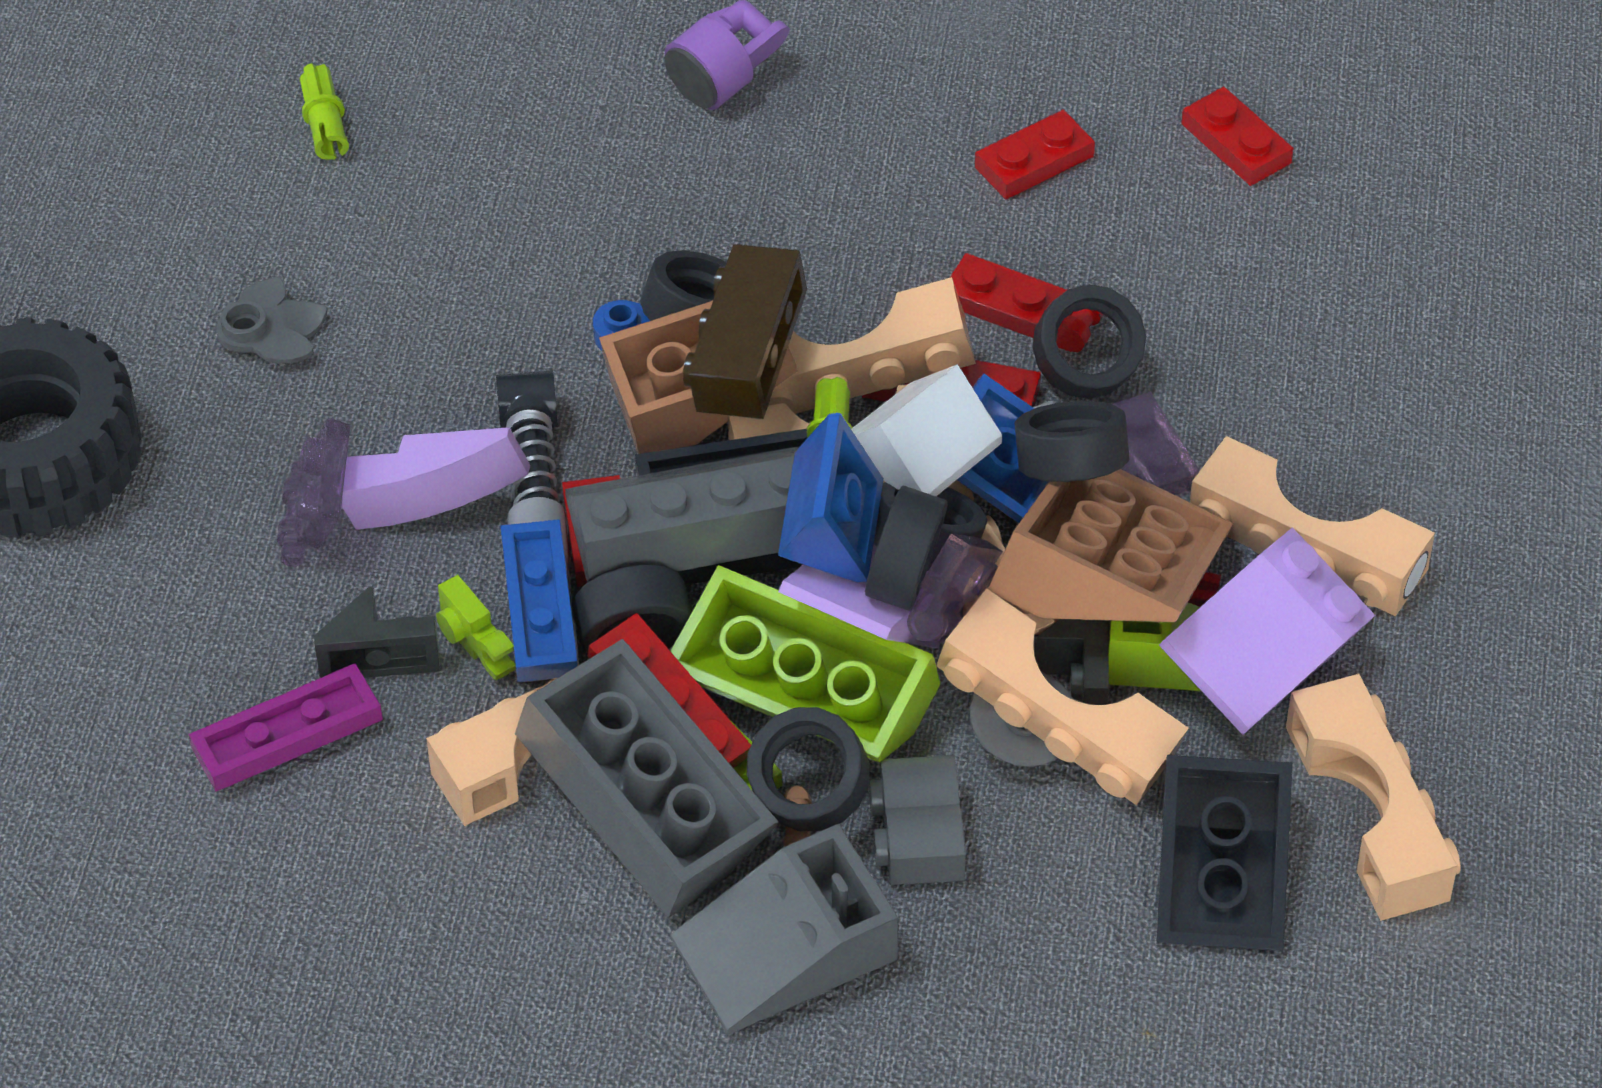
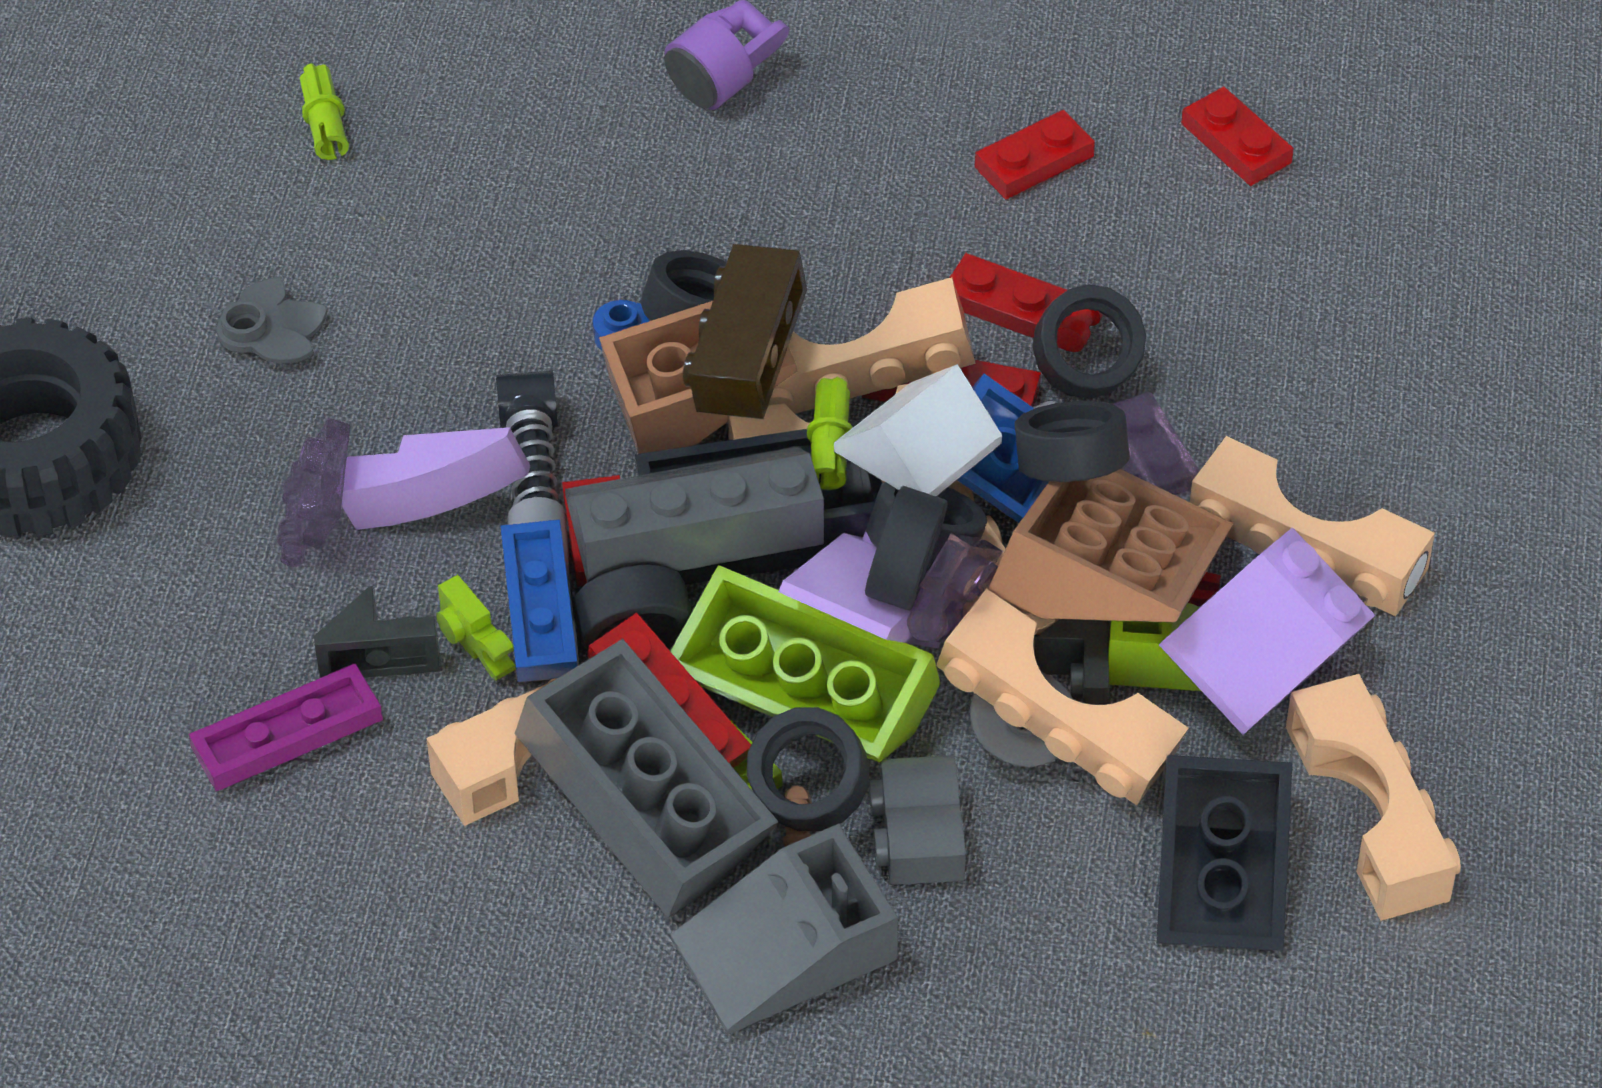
blue slope [778,413,884,582] -> none

